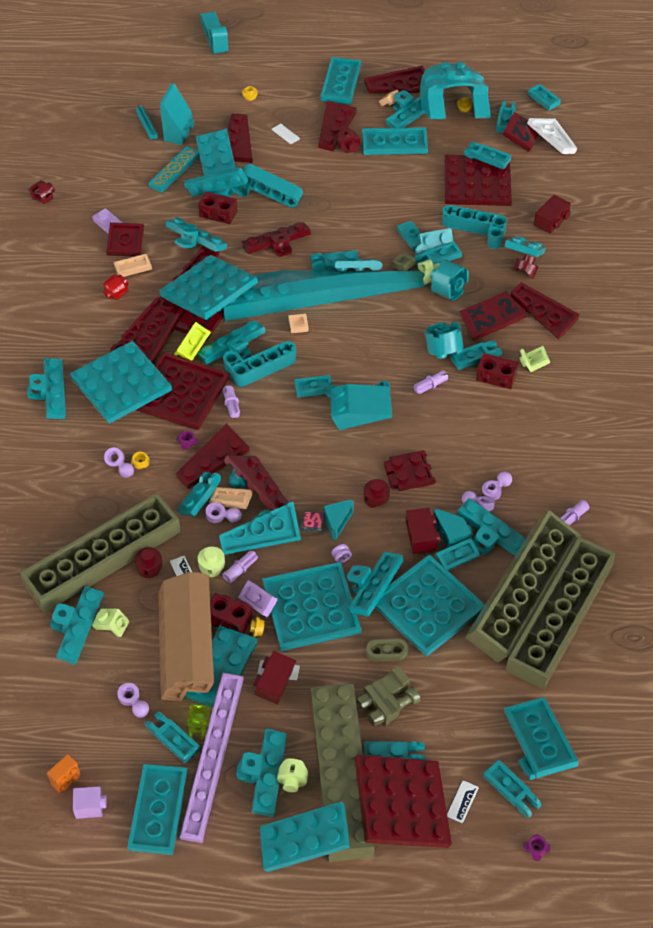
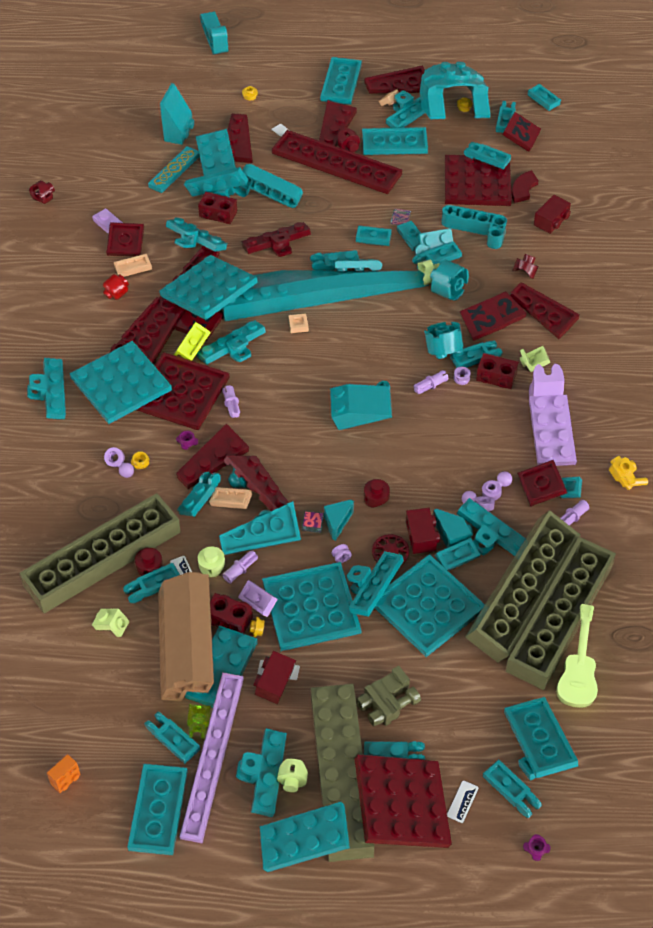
teal plate [50,586,104,665] -> none
lavender brick [73,787,107,819] -> none
lavender plate [117,683,149,718] -> none
teal axle [136,106,158,140] -> none
lavender plate [205,502,242,523] -> none
teal beam [223,341,296,387] -> none
teal hinge [294,375,338,398] -> none
olive plate [366,639,408,662] -> none
dark red plate [384,450,436,491] -> none
olive plate [391,253,416,271] -> none
teal plate [504,235,546,257] -> none
white wing [527,118,577,154] -> none
none -> teal hinge [123,563,180,603]
none -> dark red plate [272,130,402,194]
none -> teal plate [356,226,392,246]
none -> dark red wheel [372,534,409,565]
none -> clear light blue tile [391,208,411,225]
none -> lavender bush [454,367,471,385]
none -> dark red tile [512,170,538,203]
none -> dark red tile [517,459,567,507]
none -> lavender hinge [529,363,577,466]
none -> yellowish green piece [556,604,598,707]
none -> teal plate [560,477,582,498]
none -> yellow piece [609,456,648,490]

